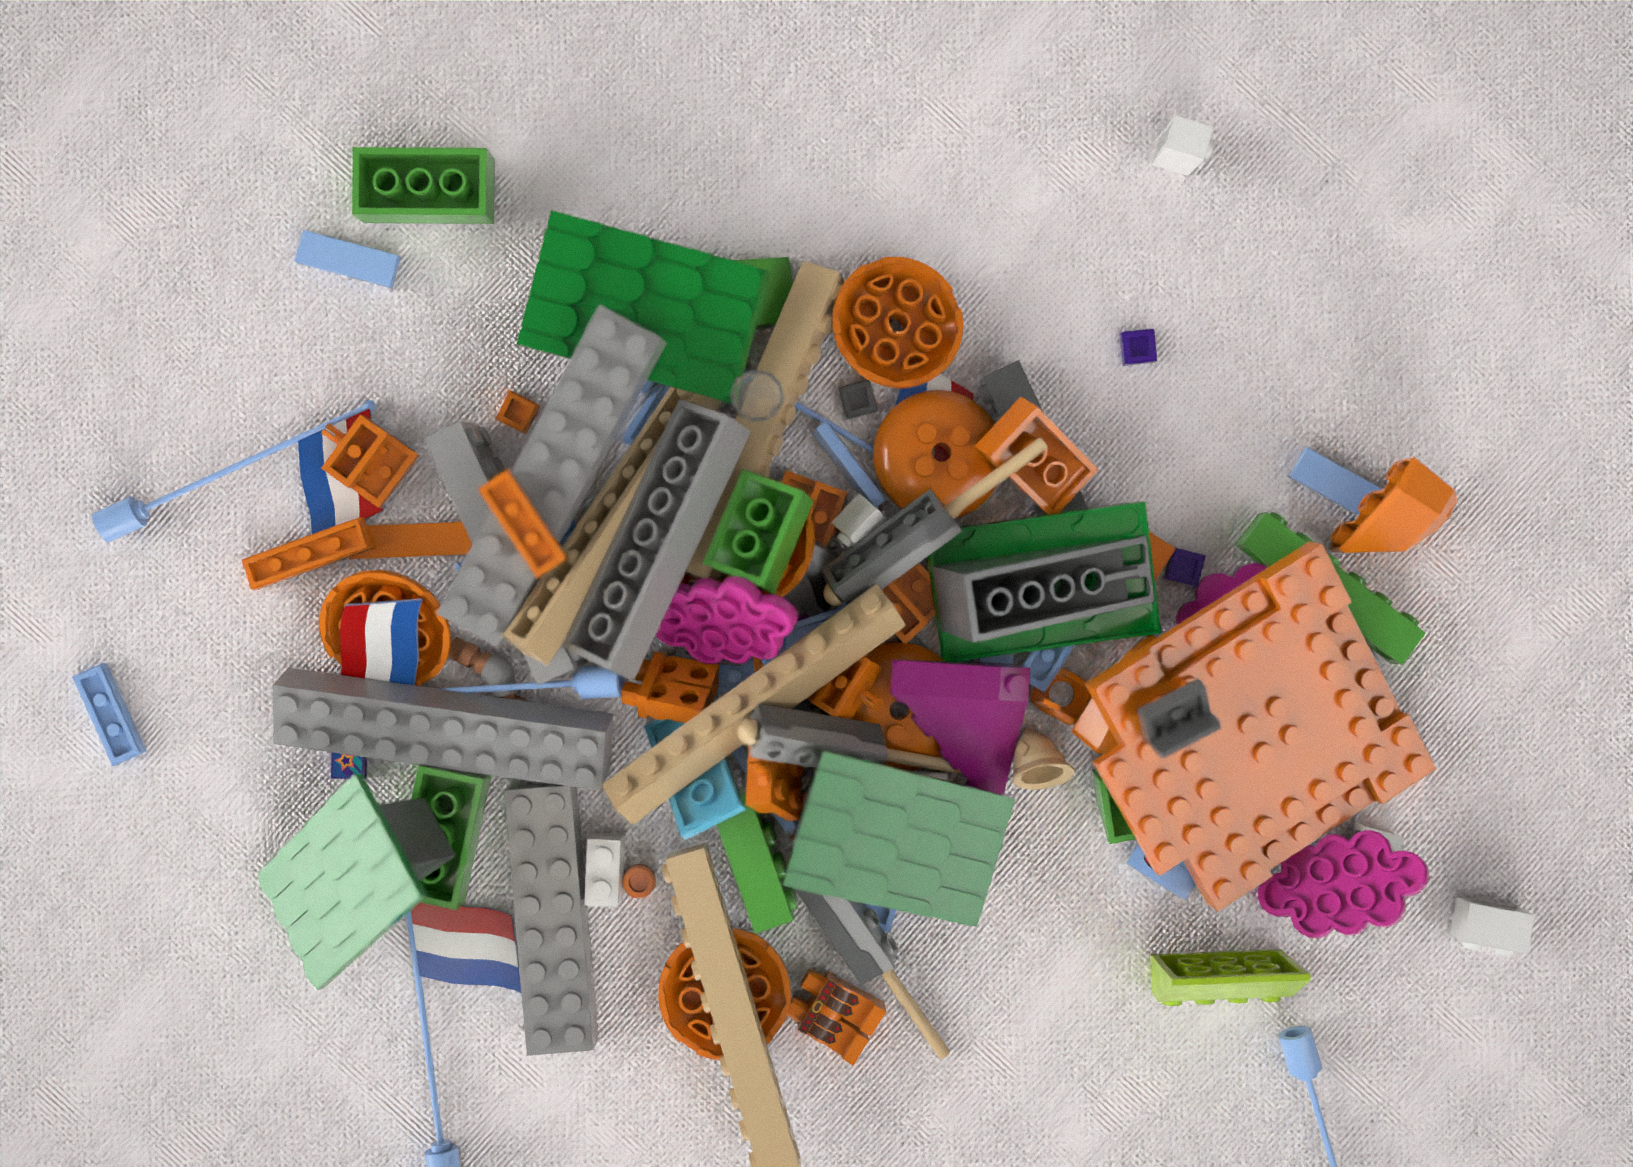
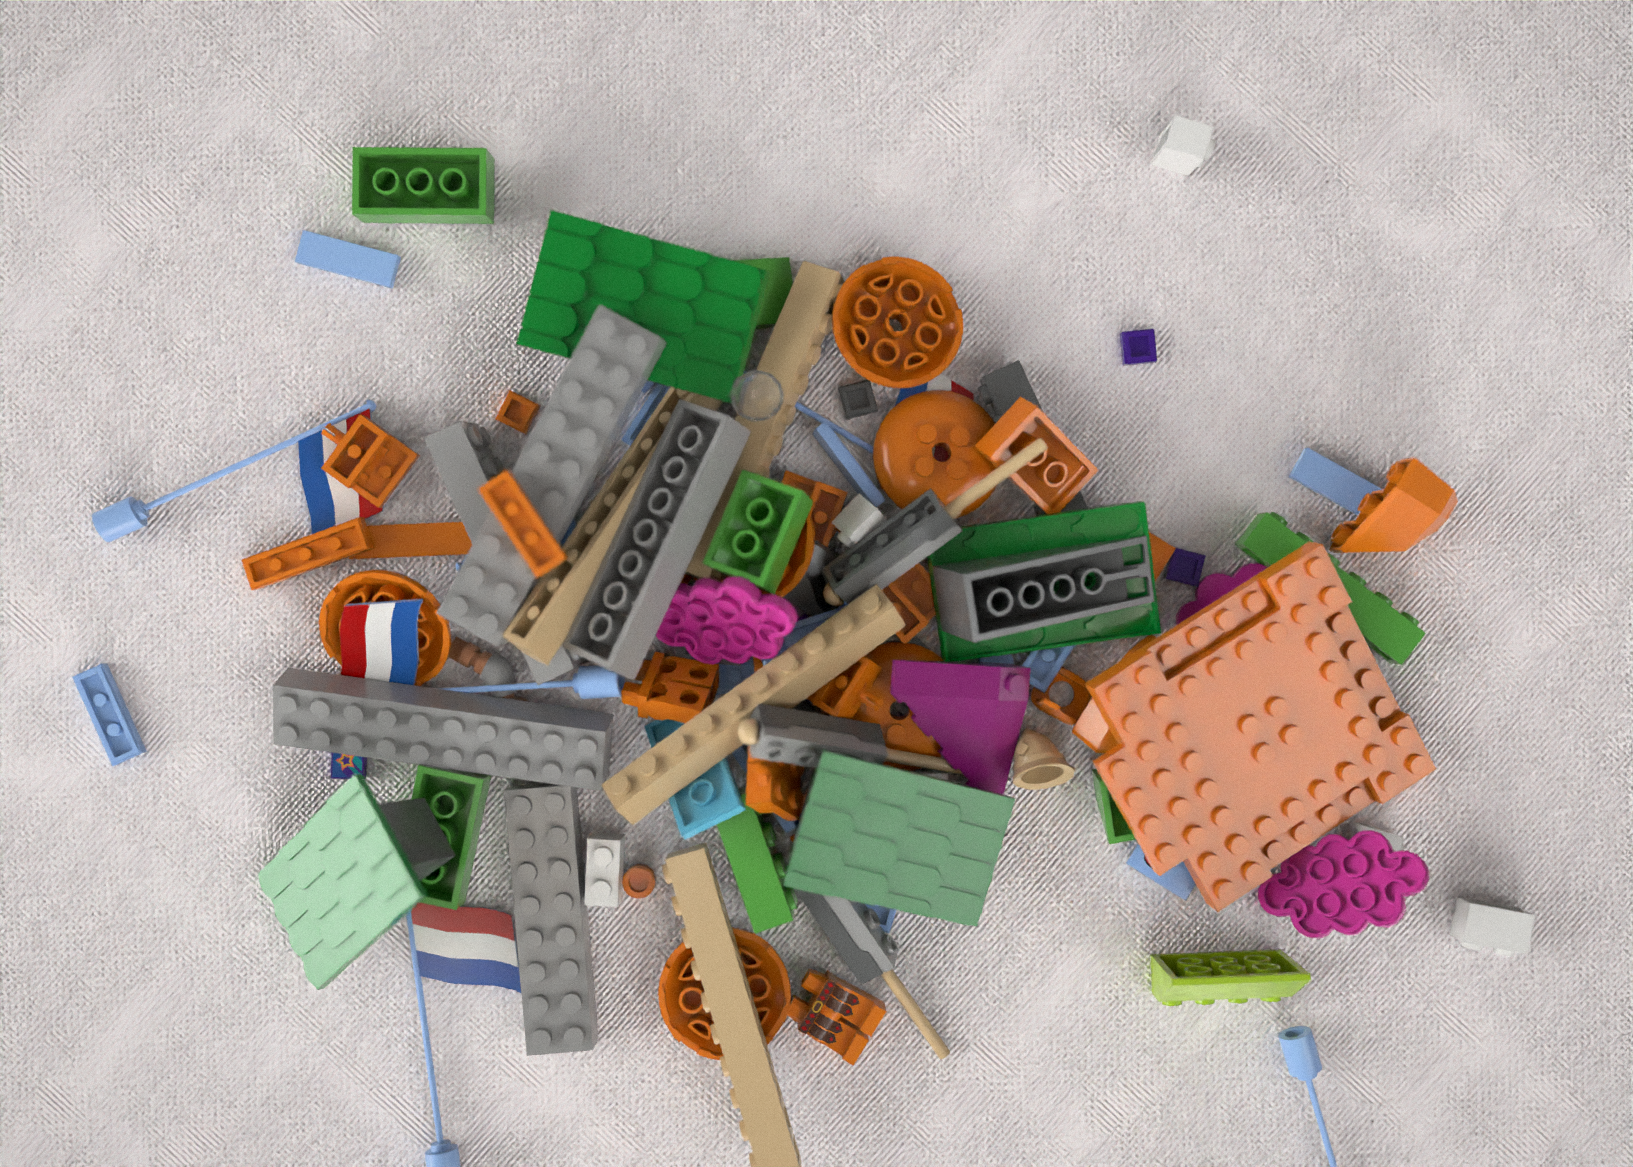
dark grey bracket [1137,679,1221,758] -> none

